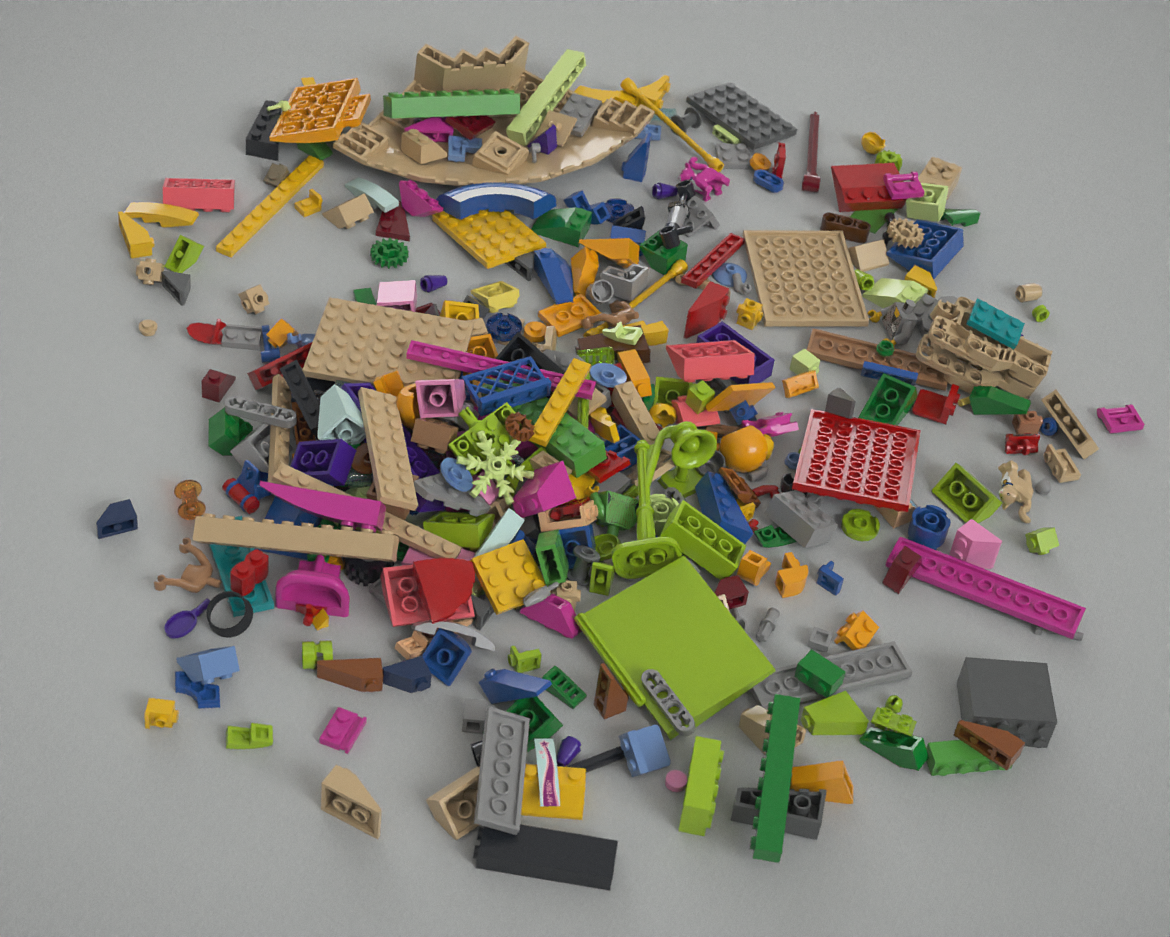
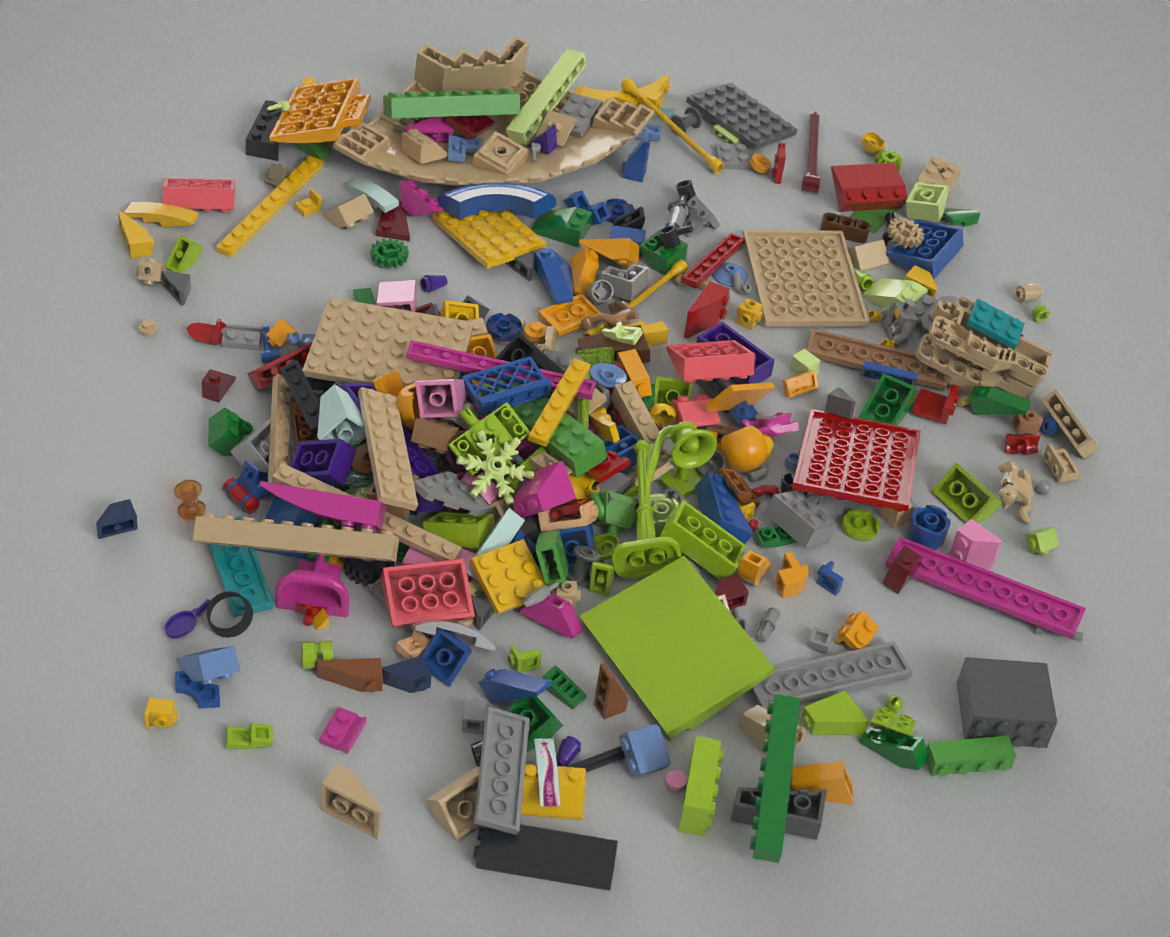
medium nougat piece [154,537,221,593] -> none
light grey beam [224,396,297,428] -> none
red brick [230,549,269,596] -> none
tan brick [238,284,270,314] -> none
red brick [413,558,475,624] -> none
medium blue dish [440,458,473,492] -> none
light yellow slope [471,281,520,313] -> none
dark orange gear [505,412,535,441] -> none
lime axle [574,613,647,707] -> none
light grey beam [641,669,695,736] -> none
dark purple cone [652,182,678,199] -> none
dark pink animal [678,157,730,202] -> none
lime brick [685,380,716,414] -> none
blue plate [753,169,784,193] -> none
green brick [794,649,846,698] -> none
green plate [876,340,894,357] -> none
dark pink plate [883,171,925,200] -> none
dark orange slope [954,720,1025,770] -> none
dark pink plate [1097,404,1145,433] -> none

